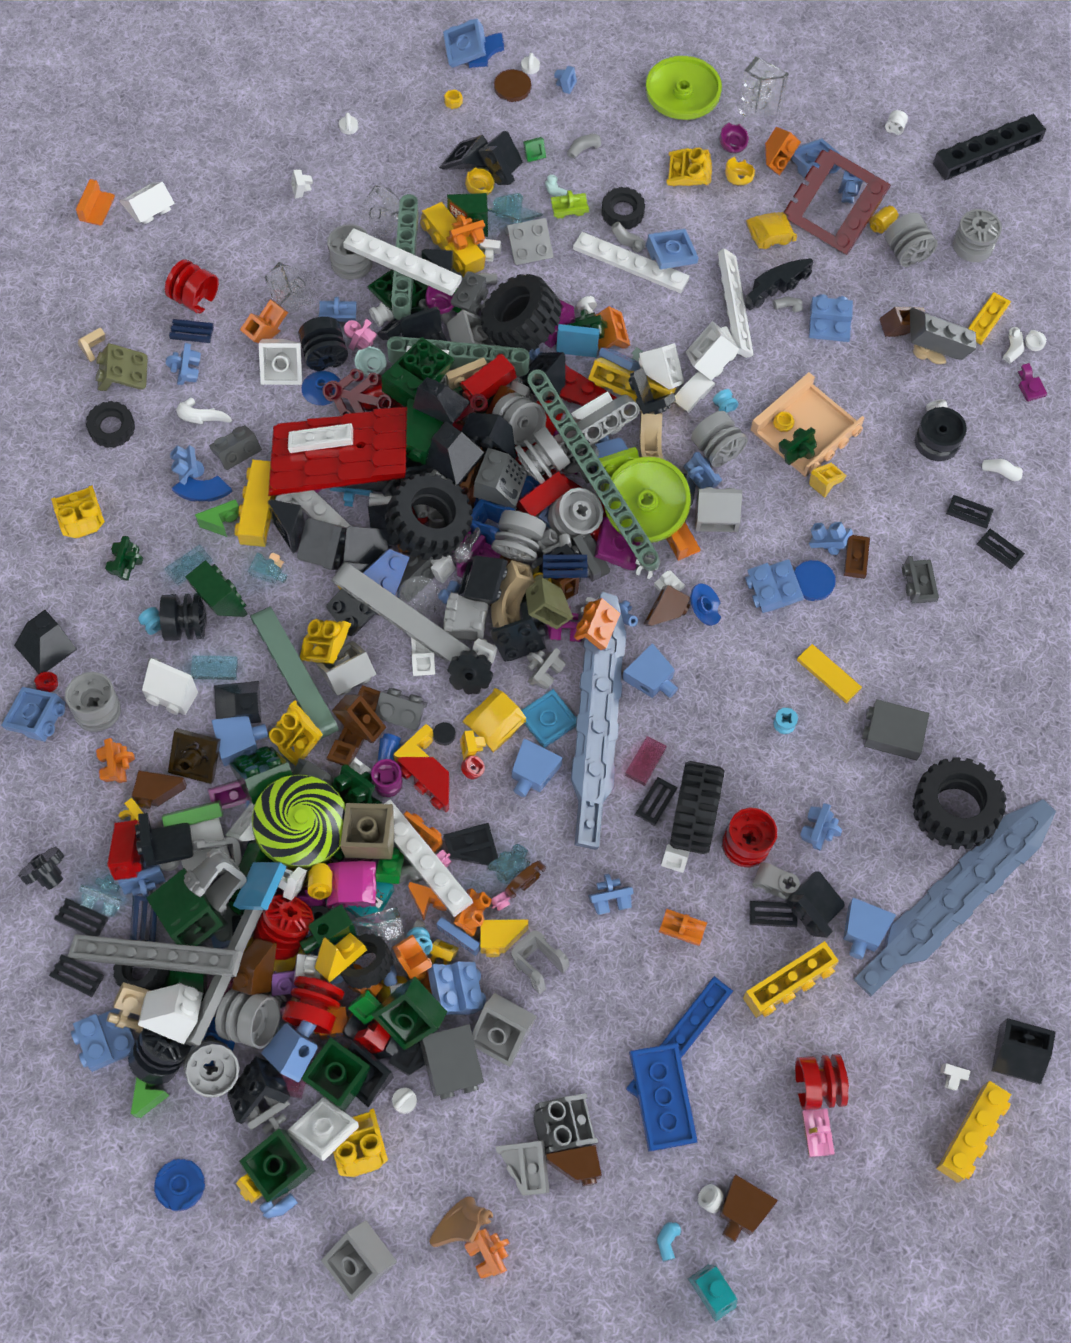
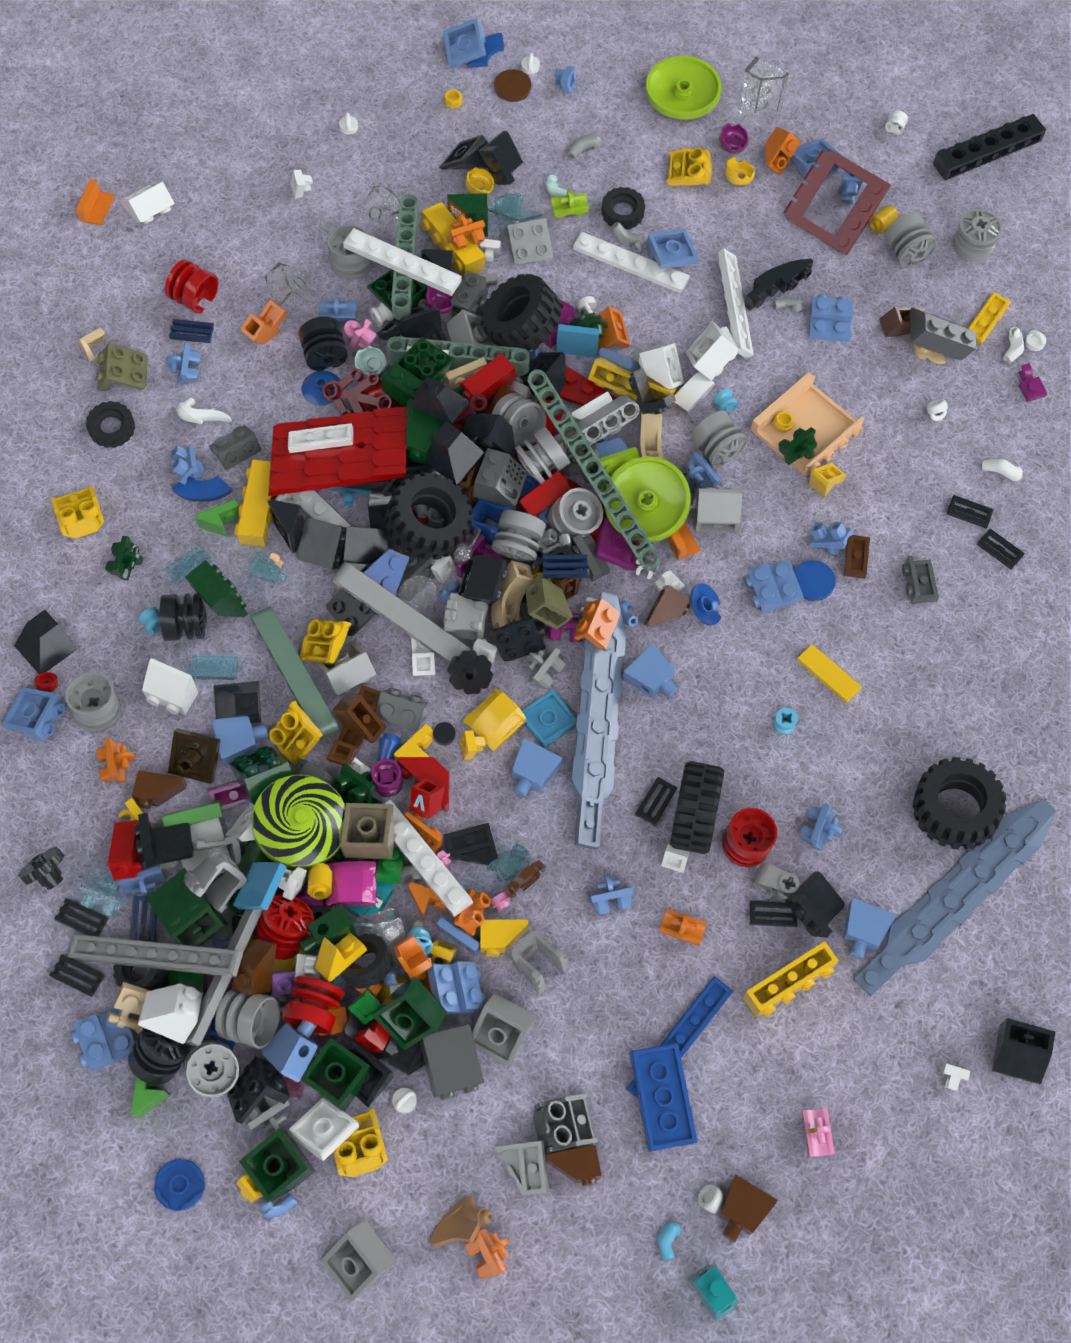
white slope [259,339,302,385] -> none
red tile [461,755,485,780] -> none
green tile [523,137,546,162] -> none
clear pink plate [625,736,667,786] -> none
yellow slope [746,212,797,249] -> none
red wheel [795,1053,849,1110] -> none
dark grey brick [862,699,930,761] -> none
black wheel [915,407,967,462] -> none
yellow brick [936,1081,1012,1183] -> none
none -> red brick [409,778,444,819]

